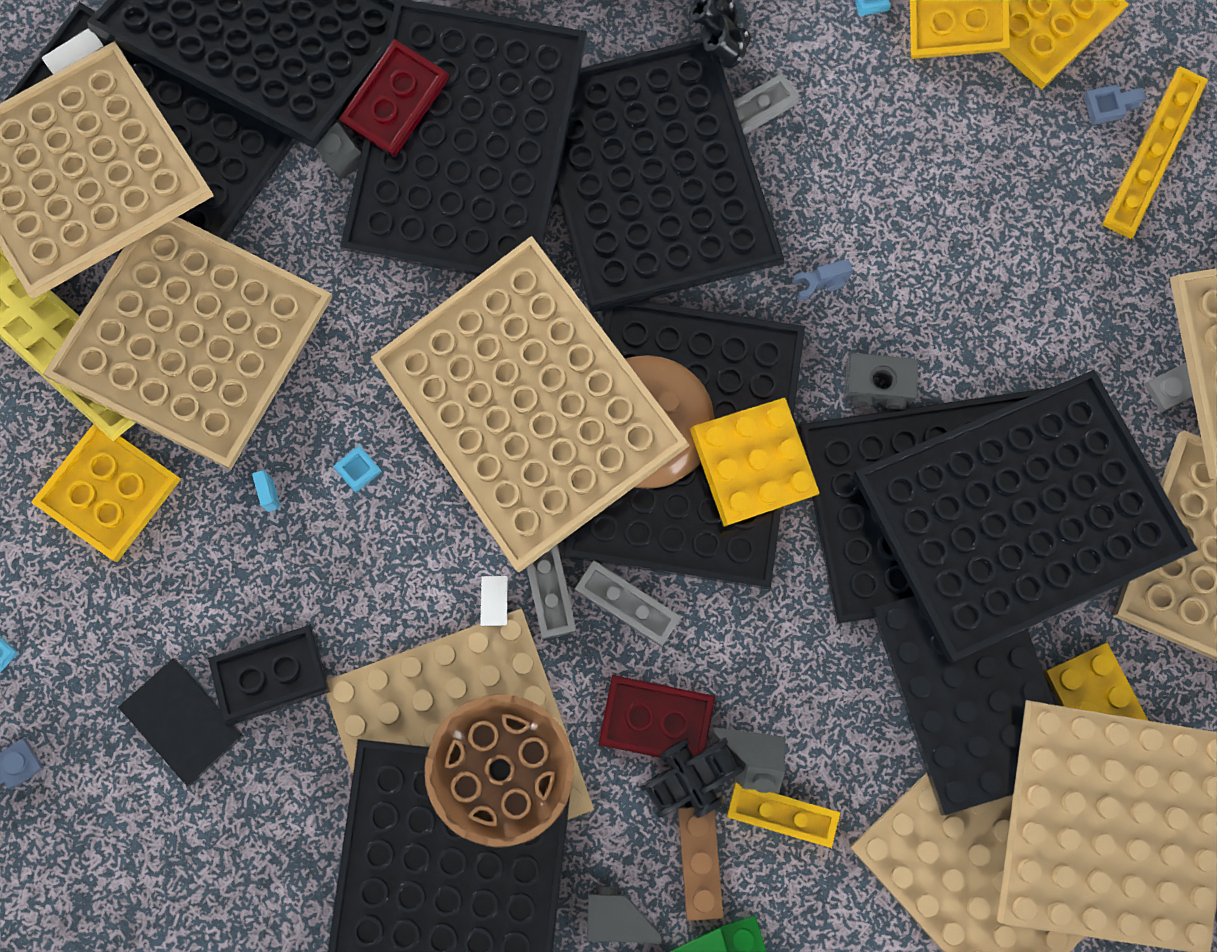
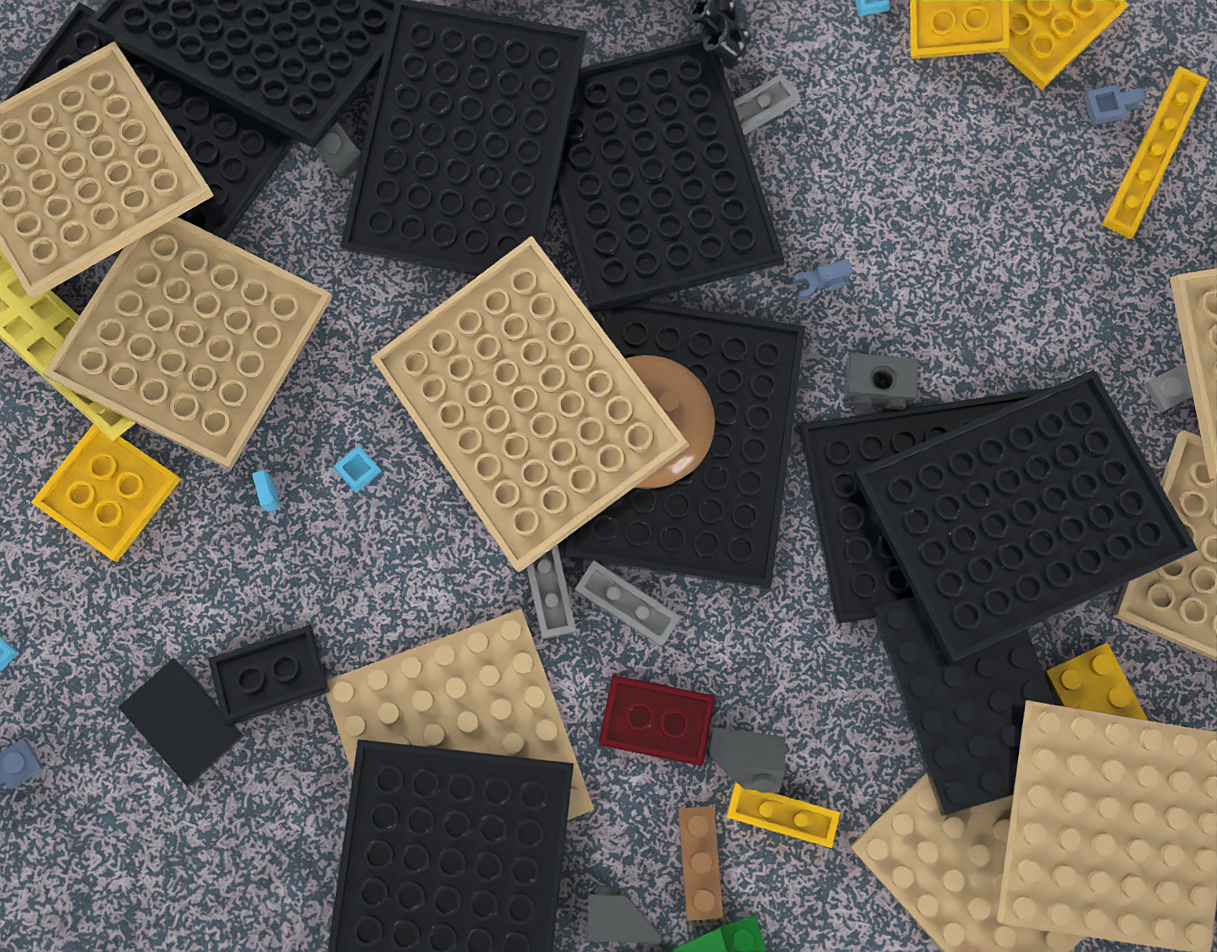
white sticker [42,28,103,74] -> none
dark red tile [339,39,450,157] -> none
medium nougat brick [425,695,574,847] -> none
white sticker [480,576,507,626] -> none
black axle [640,737,744,818] -> none
yellow plate [690,398,820,526] -> none

